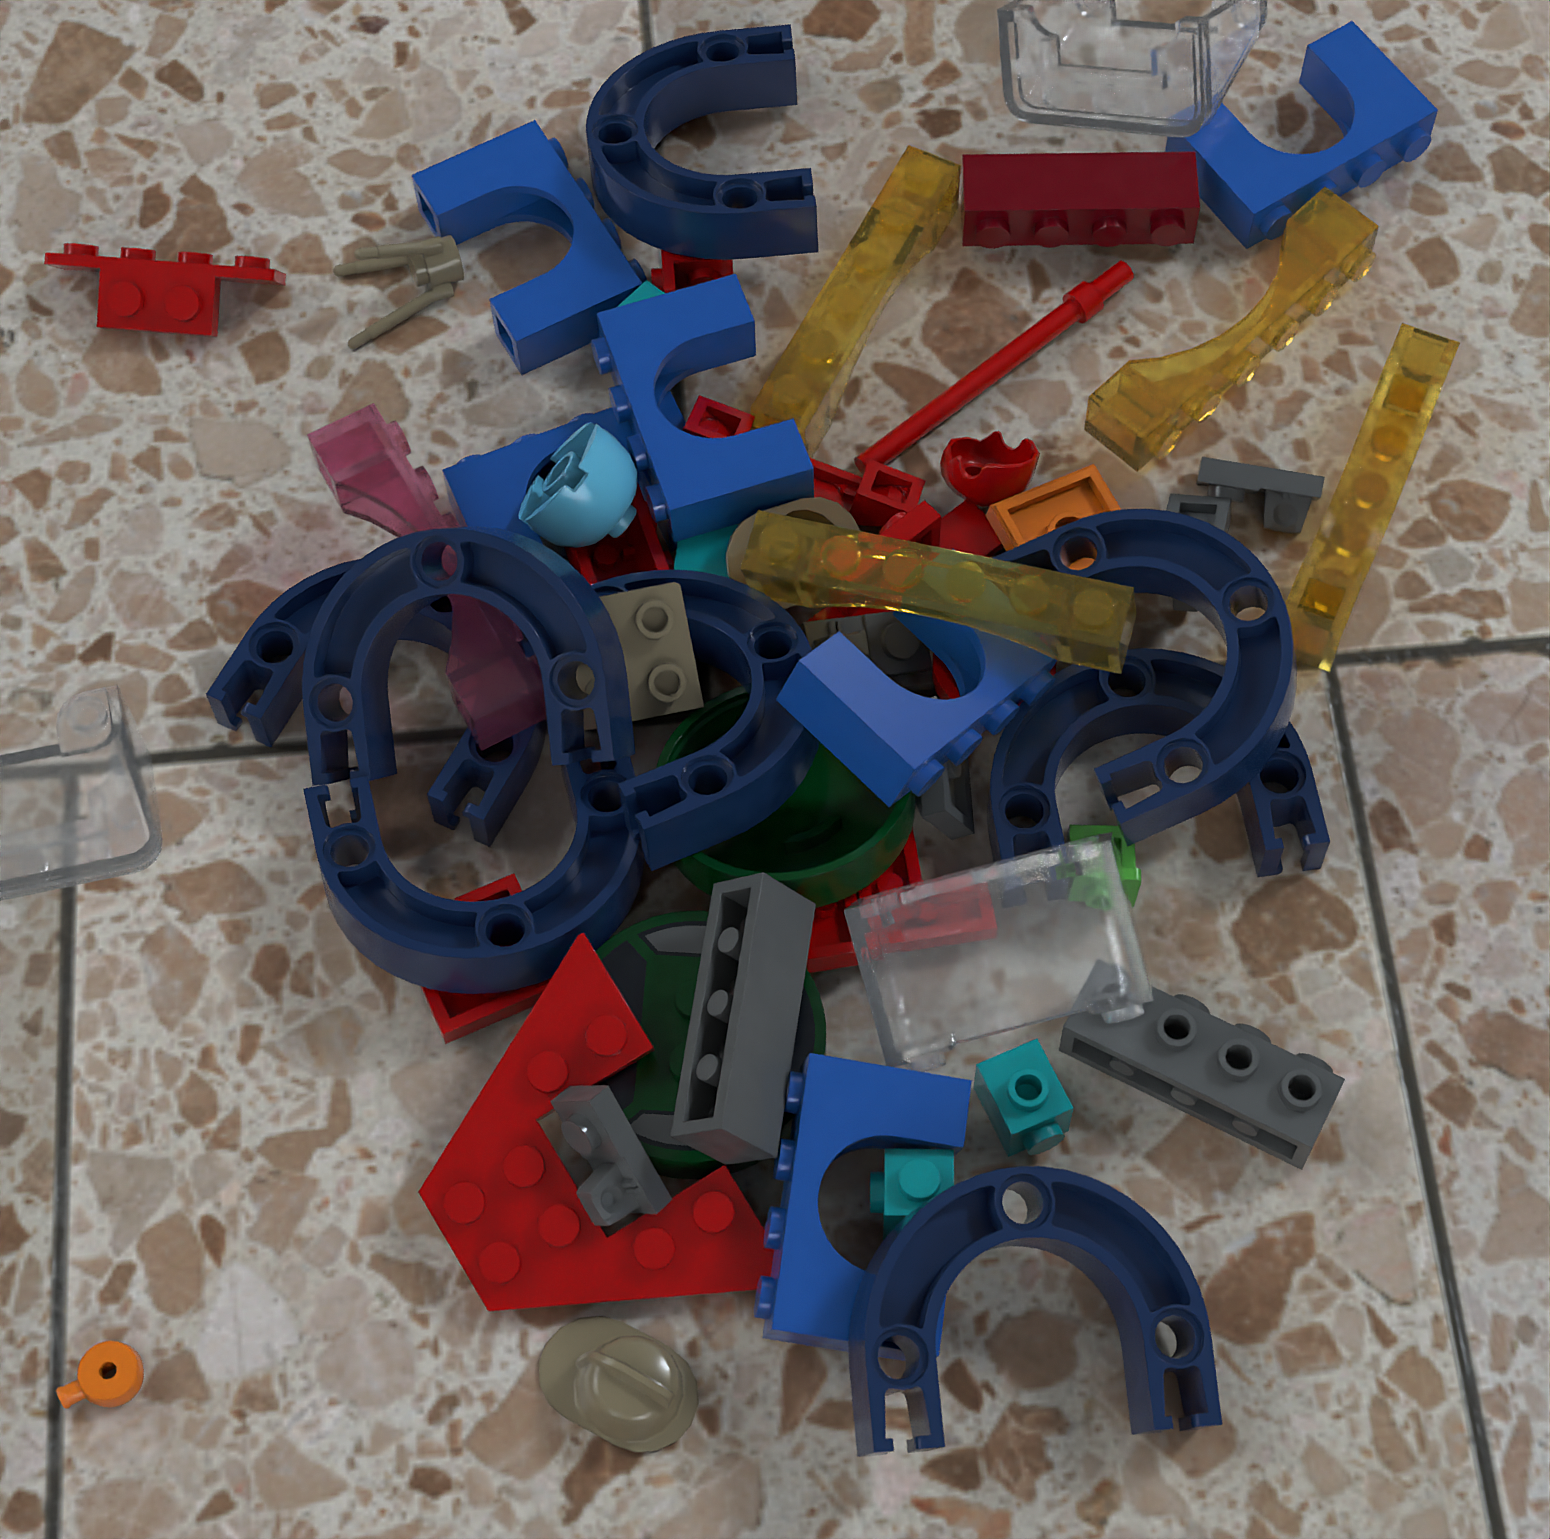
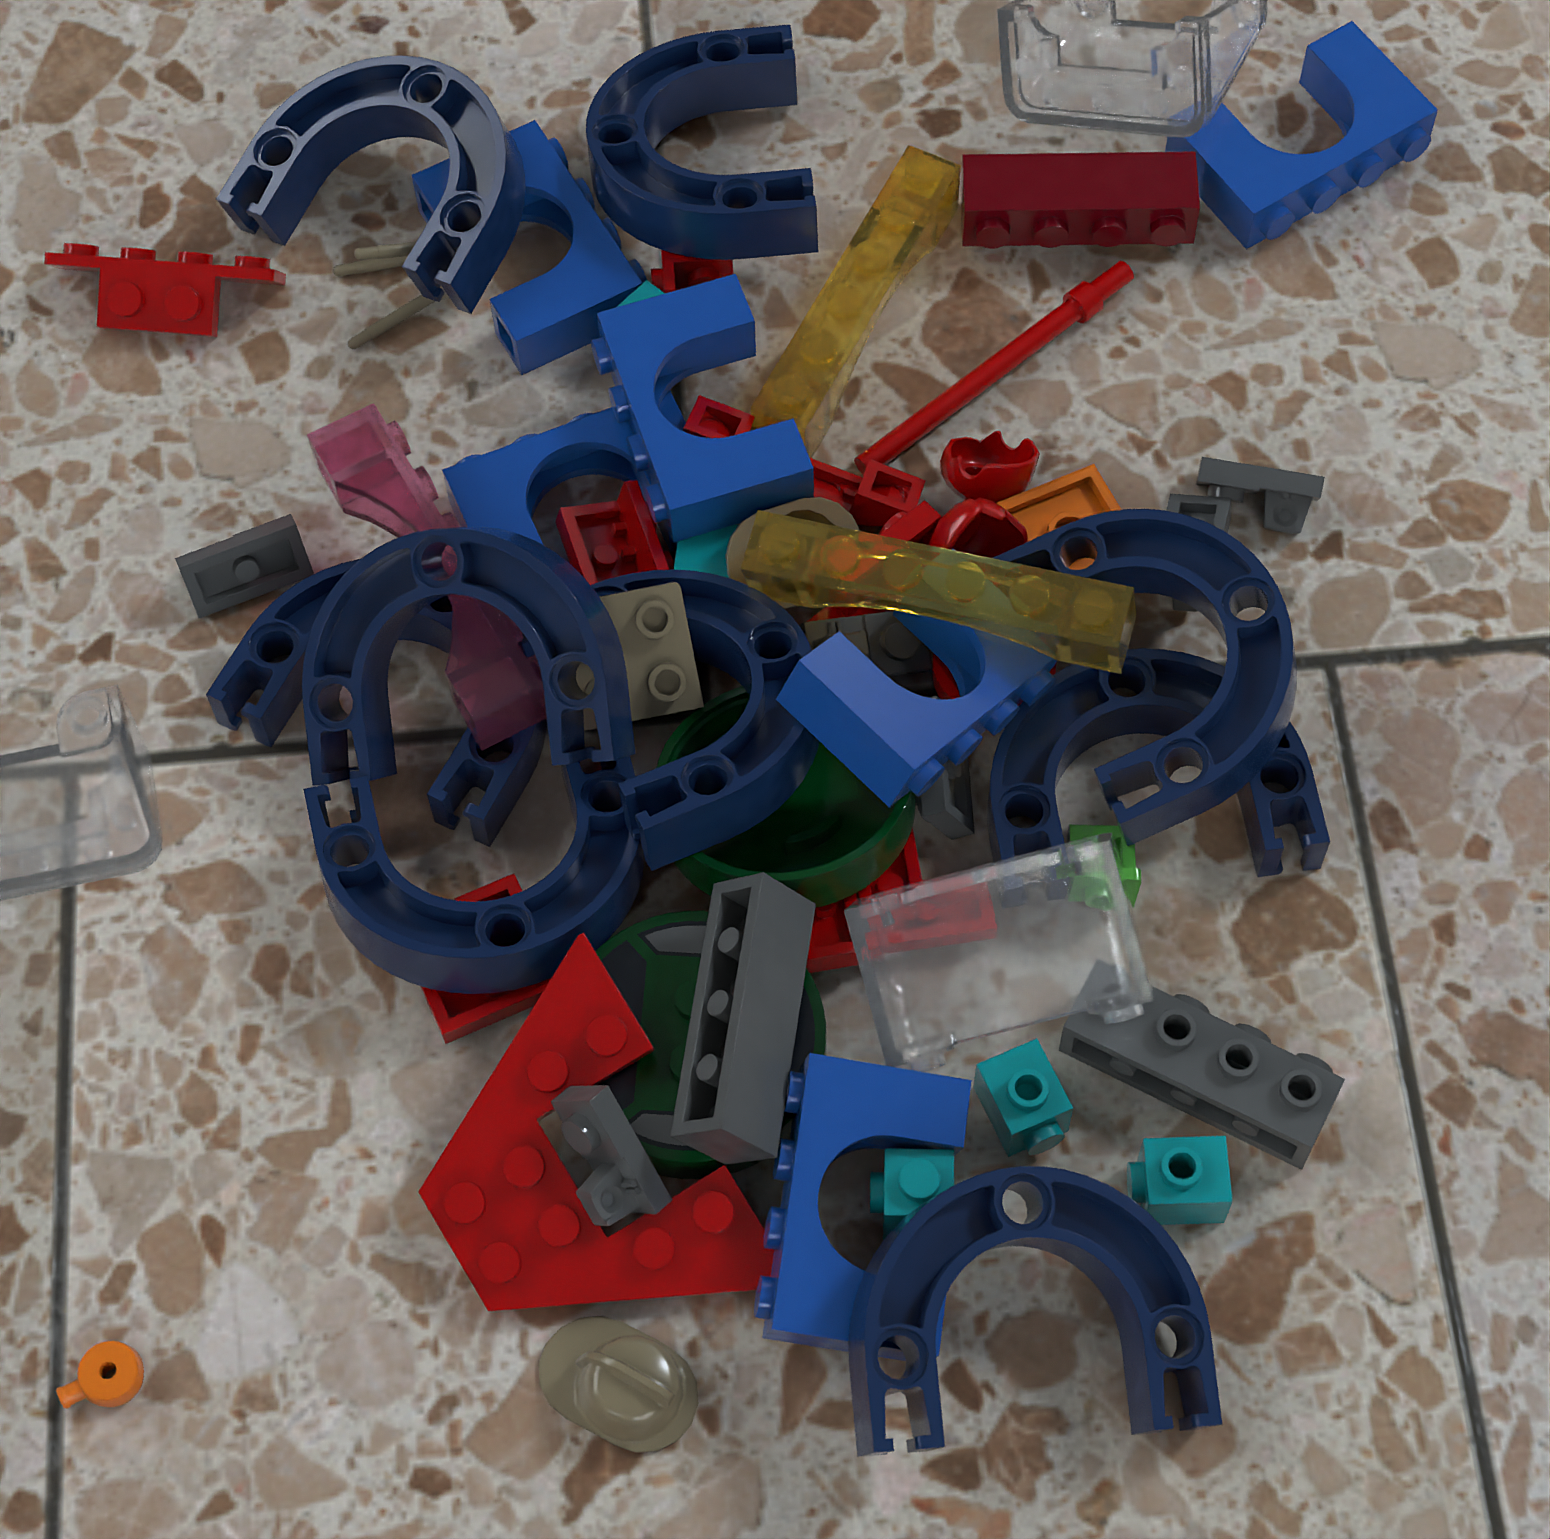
medium azure cylinder [518,422,638,548] -> none
clear yellow arch [1084,187,1379,472] -> none
clear yellow arch [1285,323,1460,672] -> none
none -> dark grey hinge [175,514,314,619]
none -> dark blue piece [216,55,526,314]
none -> red hair [929,497,1028,589]
none -> teal brick [1127,1136,1233,1225]

